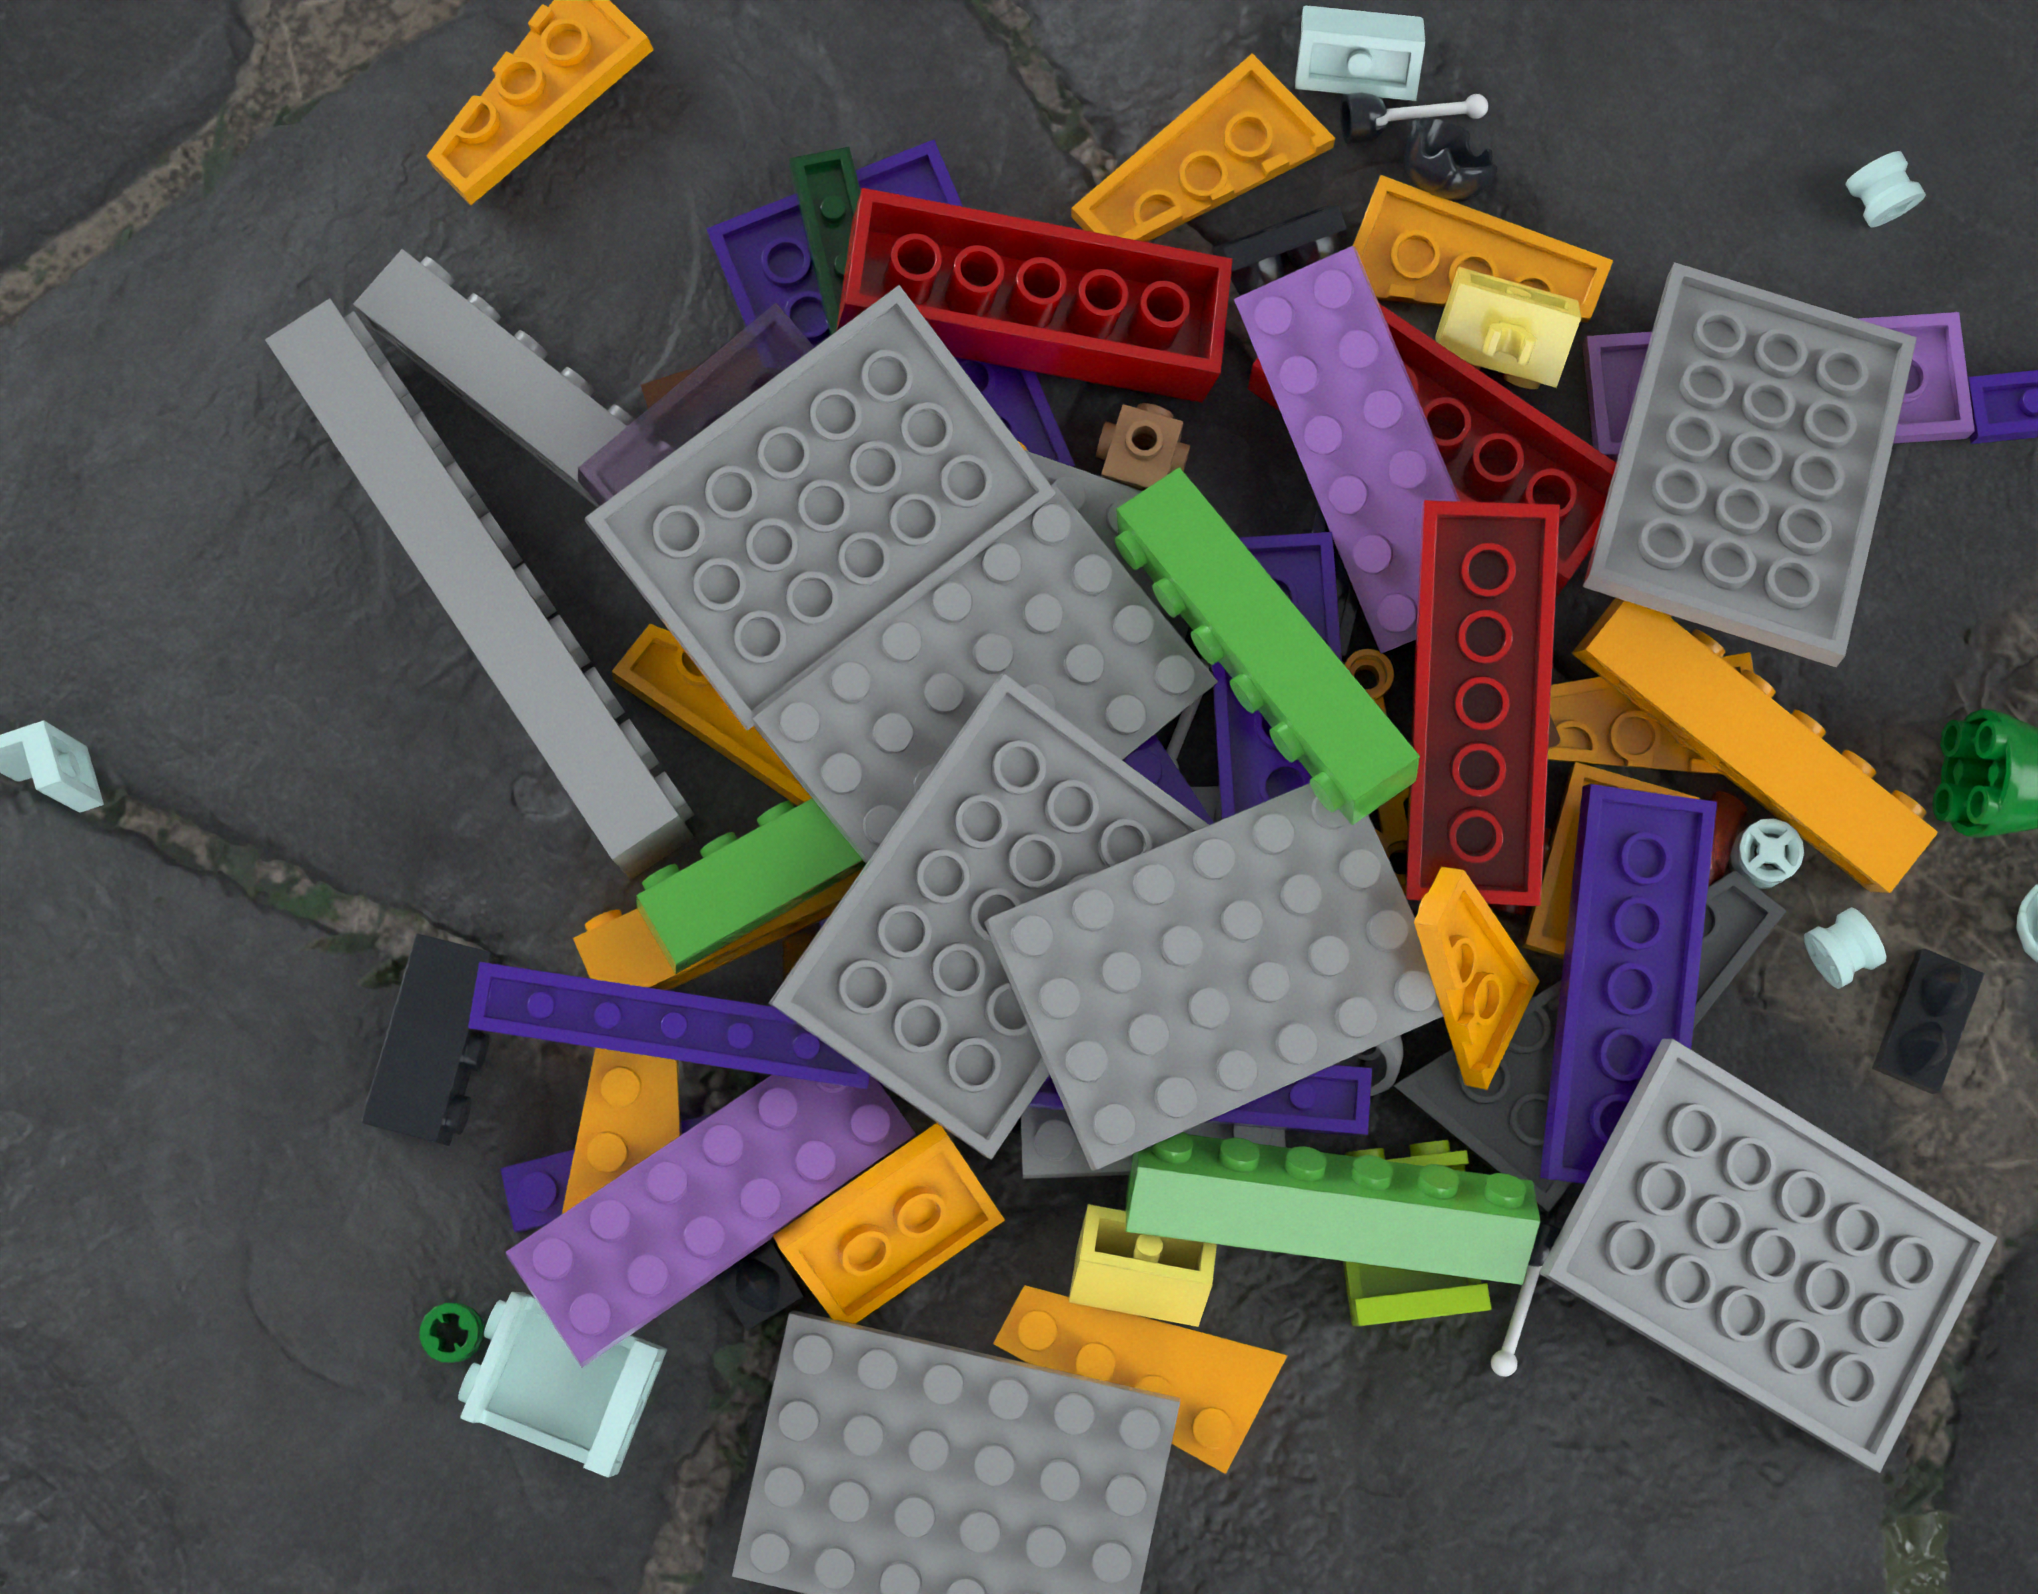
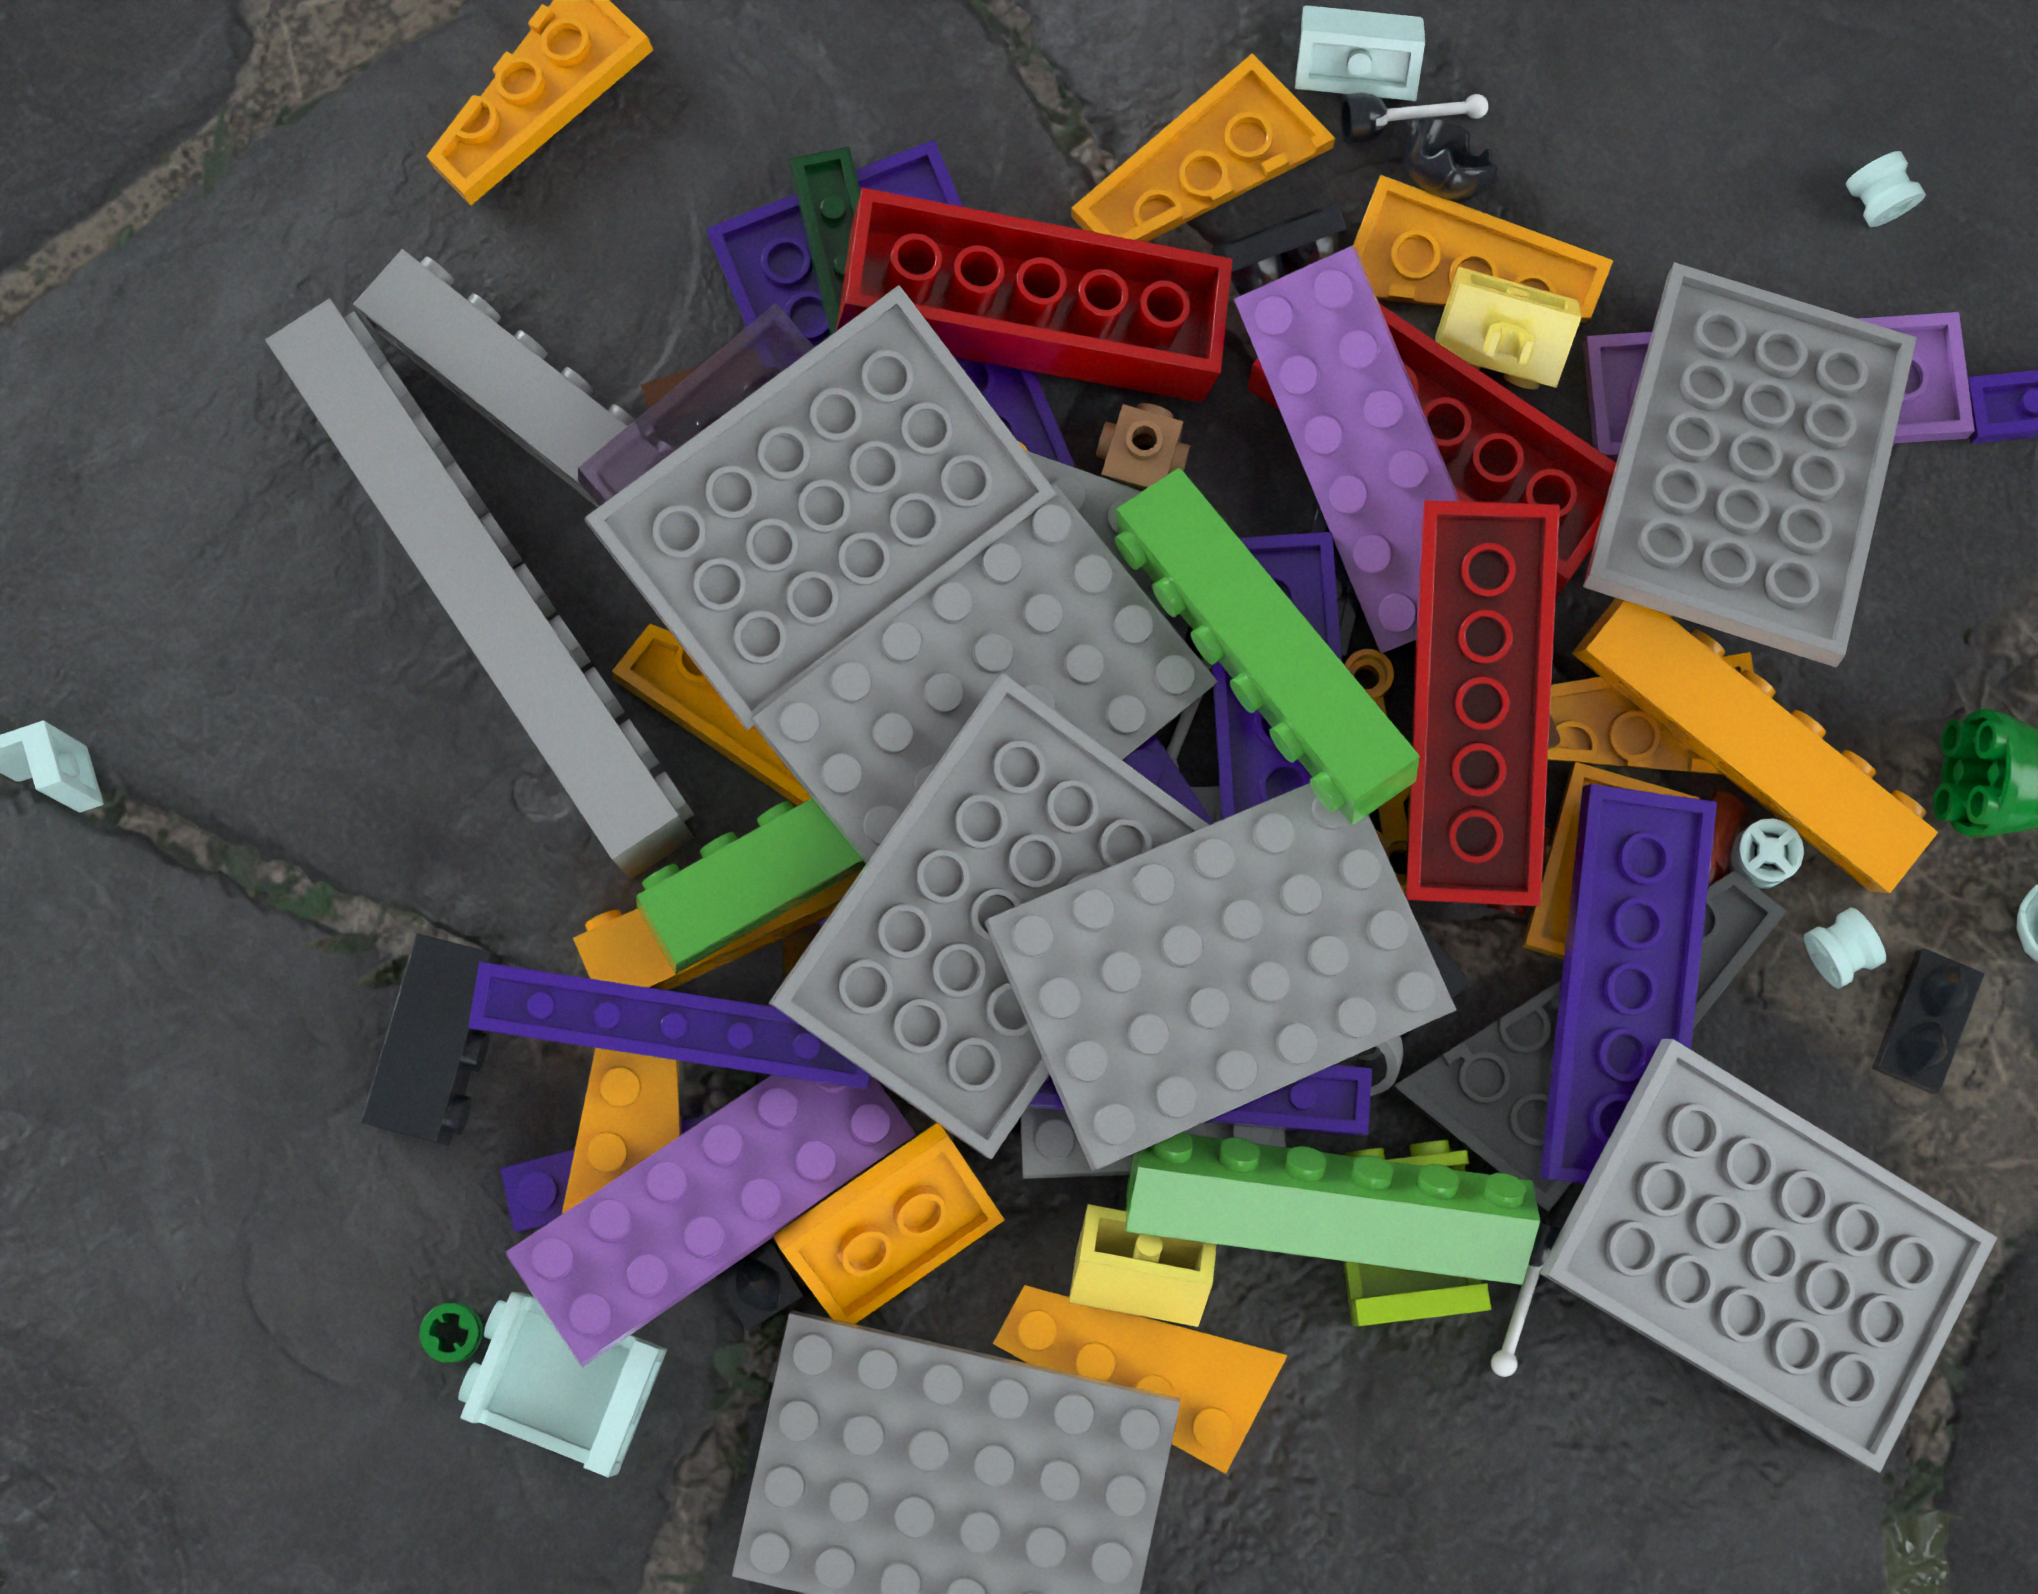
light orange wing [1414,867,1539,1090] -> none

